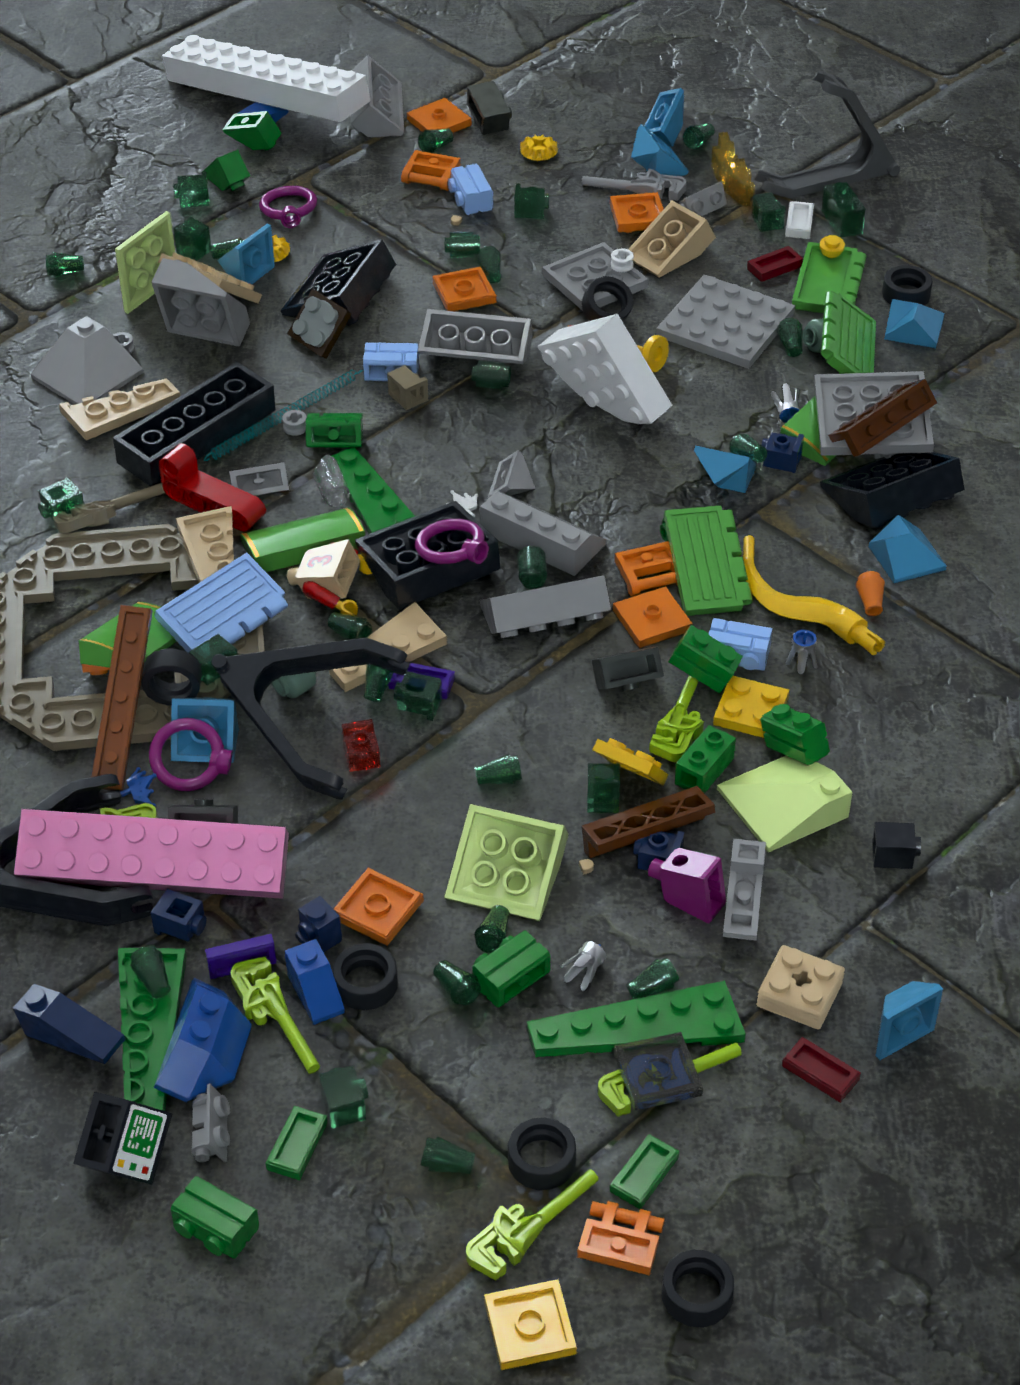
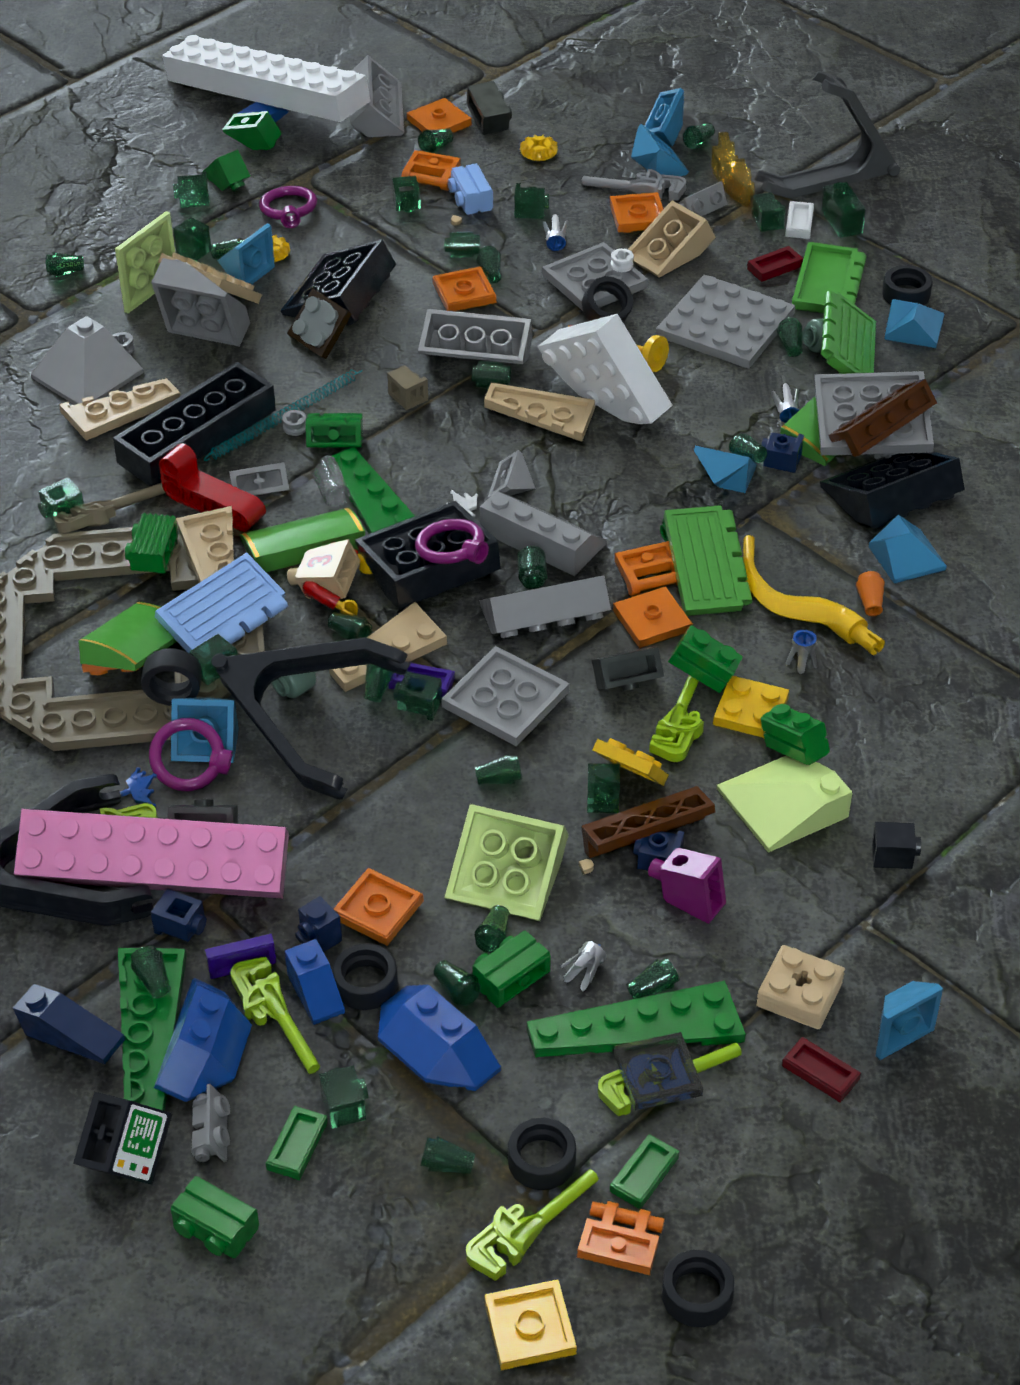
dark orange tile [92,605,153,791] -> none
clear red brick [342,719,380,772] -> none
light blue brick [363,342,419,381] -> none
green brick [675,725,736,794] -> none
light blue brick [709,618,772,671] -> none
light grey slope [723,839,766,941] -> none
yellow plate [819,235,845,258] -> none
none -> green brick [125,512,178,573]
none -> blue wedge [378,985,501,1091]
none -> clear green brick [392,176,420,213]
none -> light grey plate [442,646,570,746]
none -> tan wing [484,382,595,442]
none -> piece [543,214,568,251]

